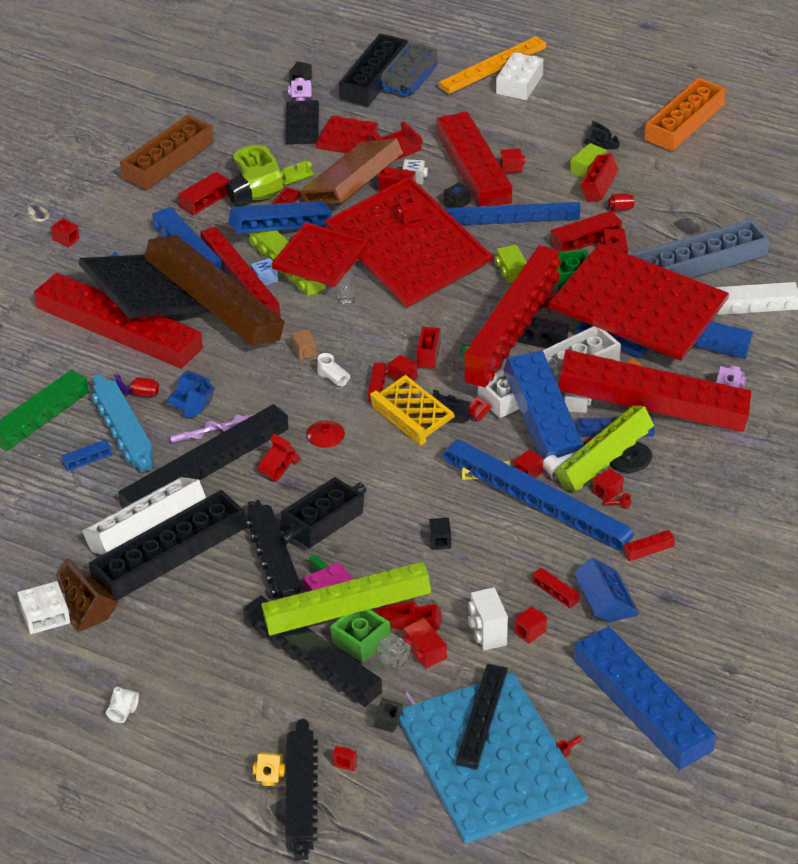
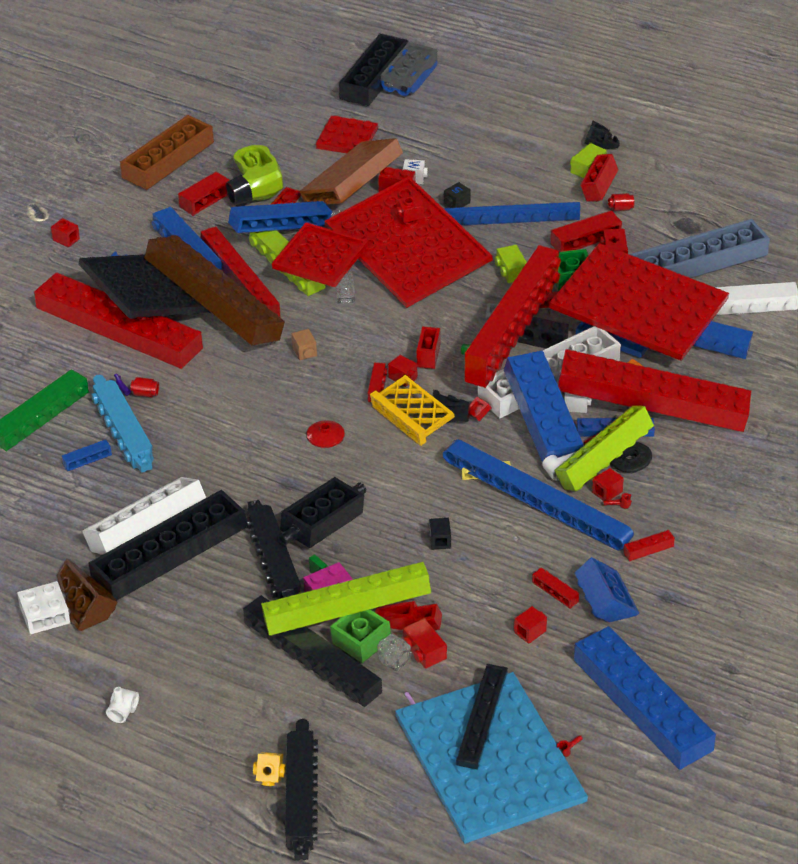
black brick [118,404,289,508] -> none
blue brick [168,370,215,418] -> none
lavender piece [170,413,256,443] -> none
light blue brick [251,258,278,286] -> none
red tile [258,434,301,481] -> none
lime hinge [281,160,314,185] -> none
black plate [285,100,319,144] -> none
lavender brick [288,78,312,101] -> none
pearl dark grey brick [289,61,312,85] -> none
white piece [317,353,350,387] -> none
red plate [333,746,357,772] -> none
red panel [370,121,422,161] -> none
pearl dark grey brick [373,698,403,733] -> none
red brick [437,111,512,207] -> none
light orange plate [439,36,546,94] -> none
white brick [468,587,508,651] -> none
white brick [496,52,543,100] -> none
red brick [500,148,525,173] -> none
red brick [513,449,543,478] -> none
orange brick [644,78,726,151] -> none
lavender brick [716,365,747,388] -> none

